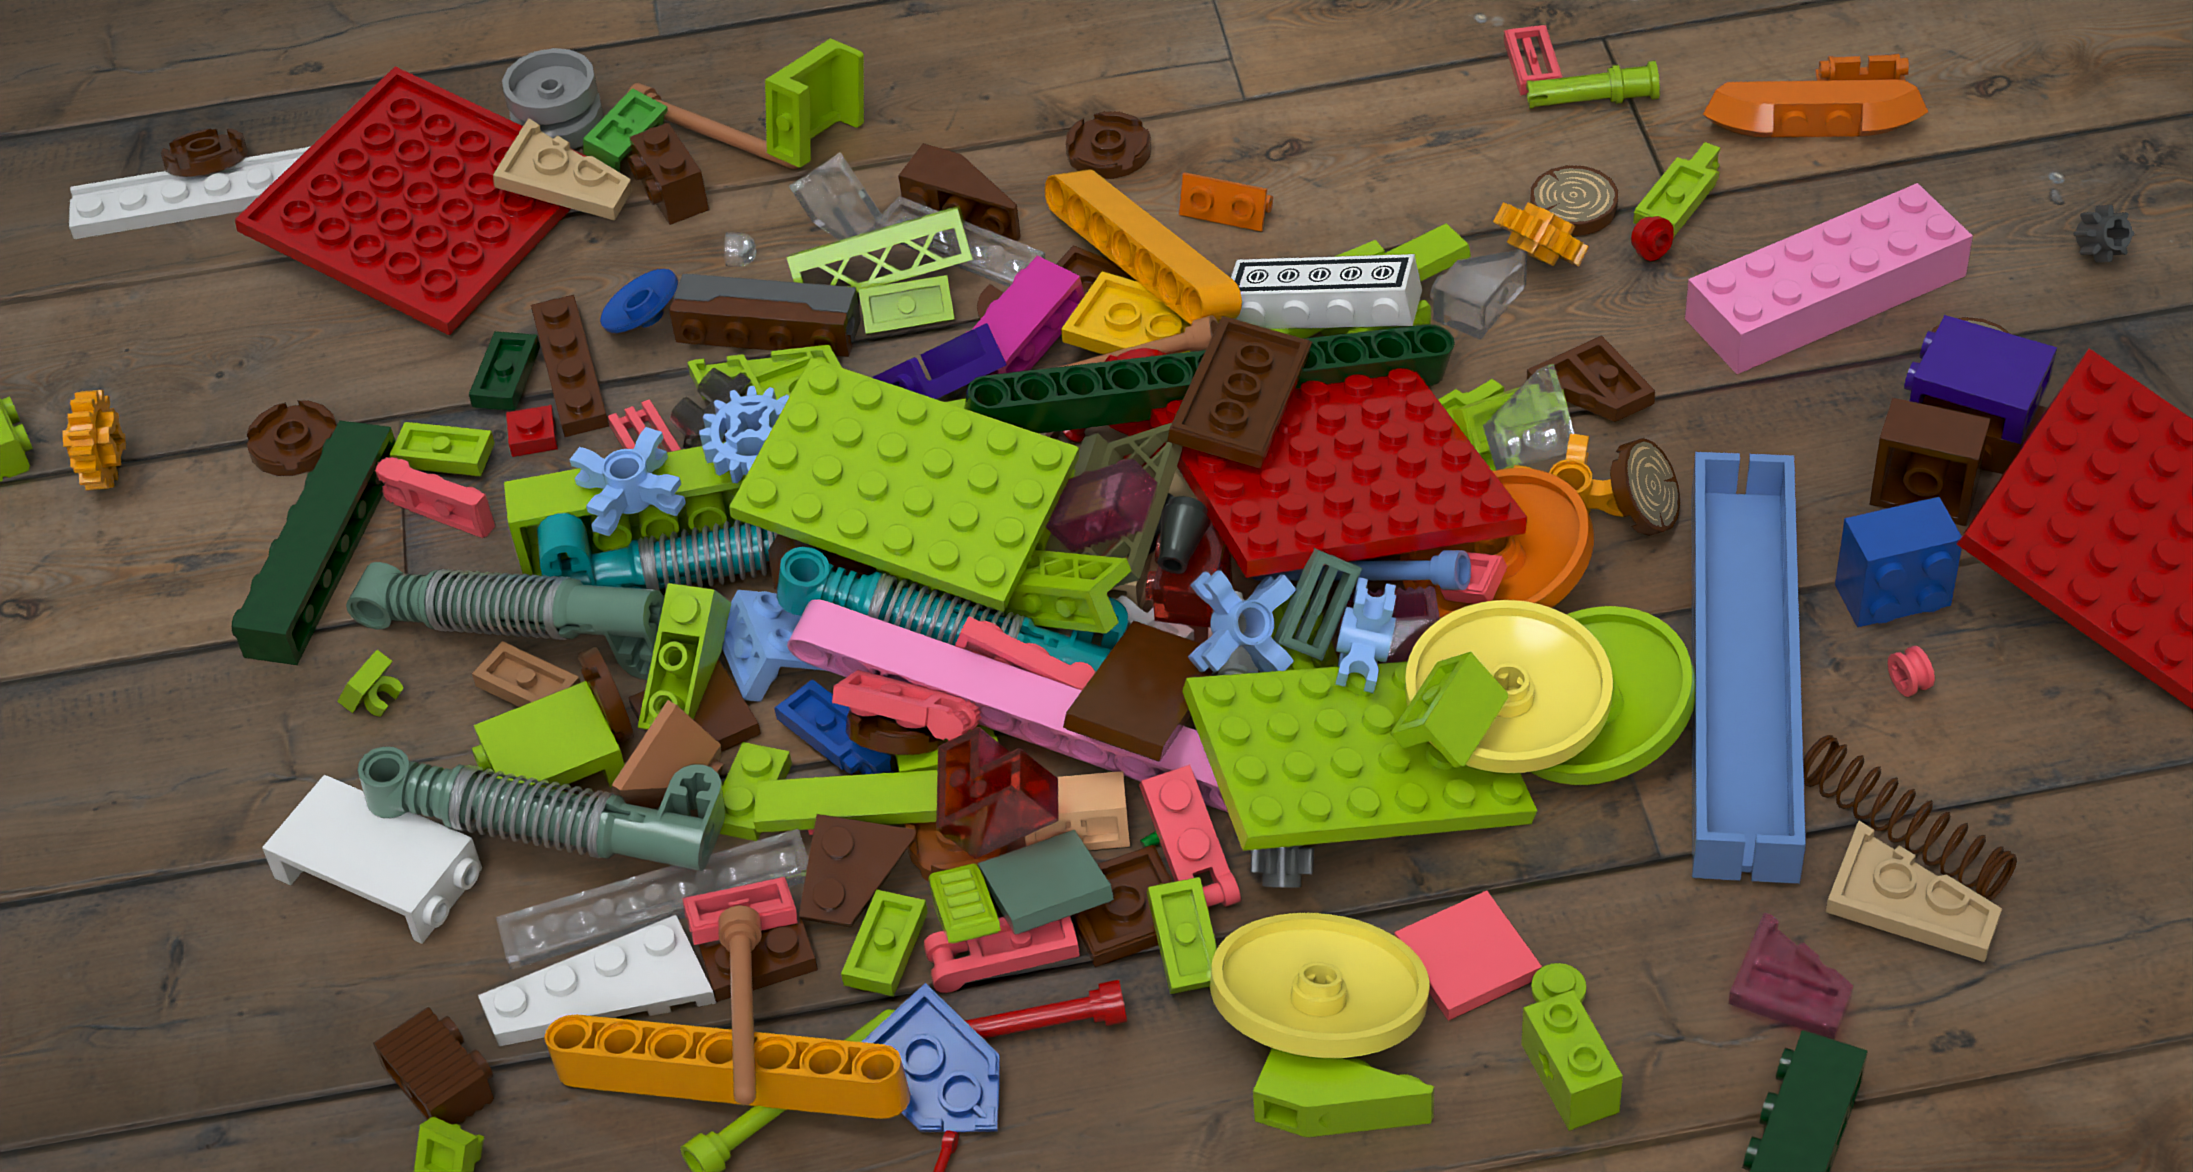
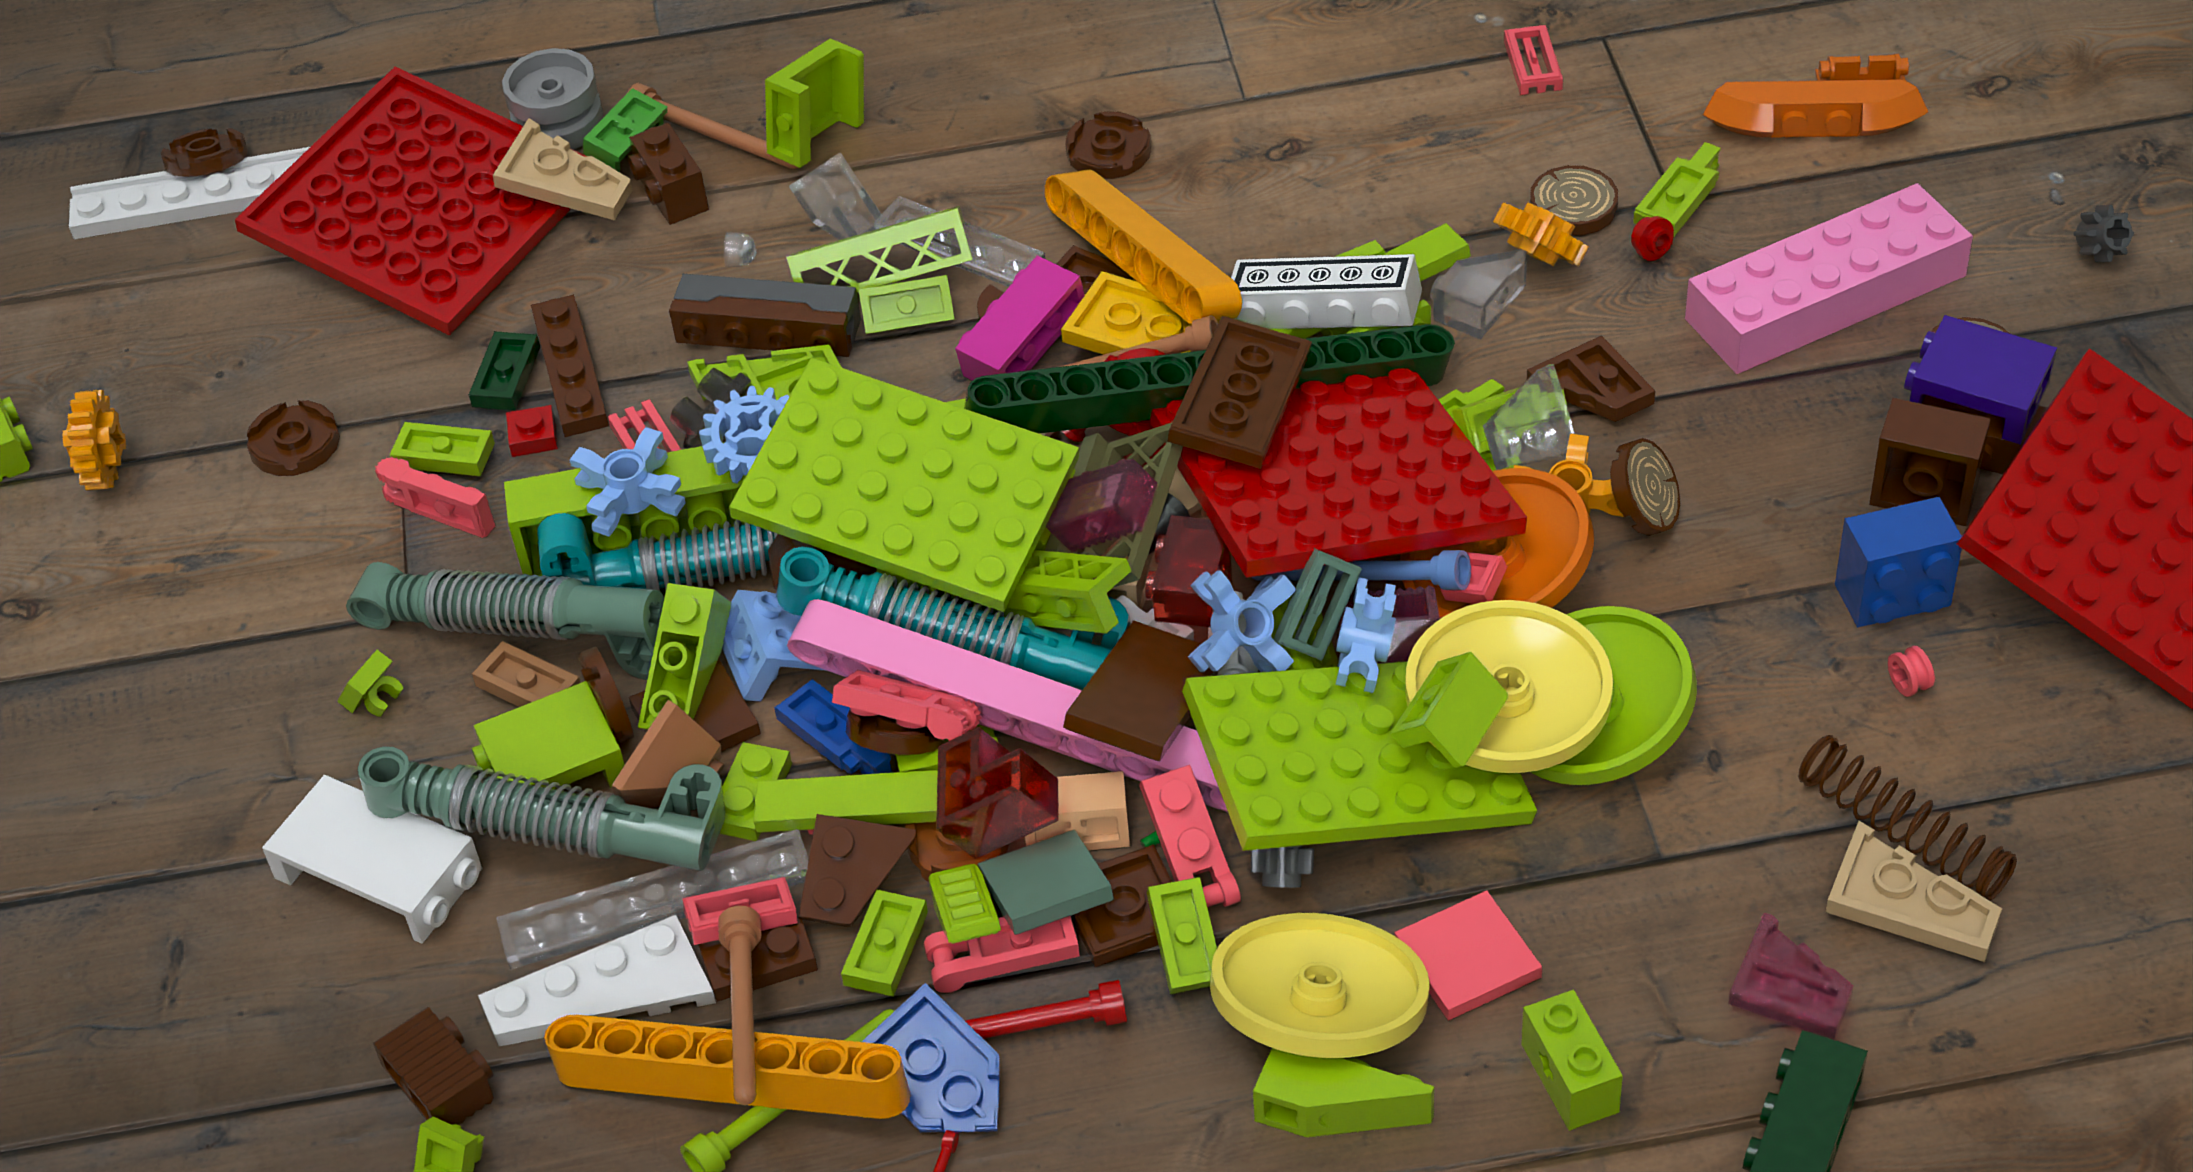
dark green brick [232,420,396,665] -> none
blue dish [600,269,678,333] -> none
dark purple panel [871,323,1007,399] -> none
reddish brown slope [898,143,1021,241] -> none
coral plate [955,616,1095,690] -> none
pearl dark grey cone [1158,496,1210,574] -> none
orange hinge [1179,172,1273,232] -> none
lime pin [1526,60,1660,109] -> none
lime plate [1531,963,1586,1003] -> none
medium blue piece [1691,452,1806,884] -> none

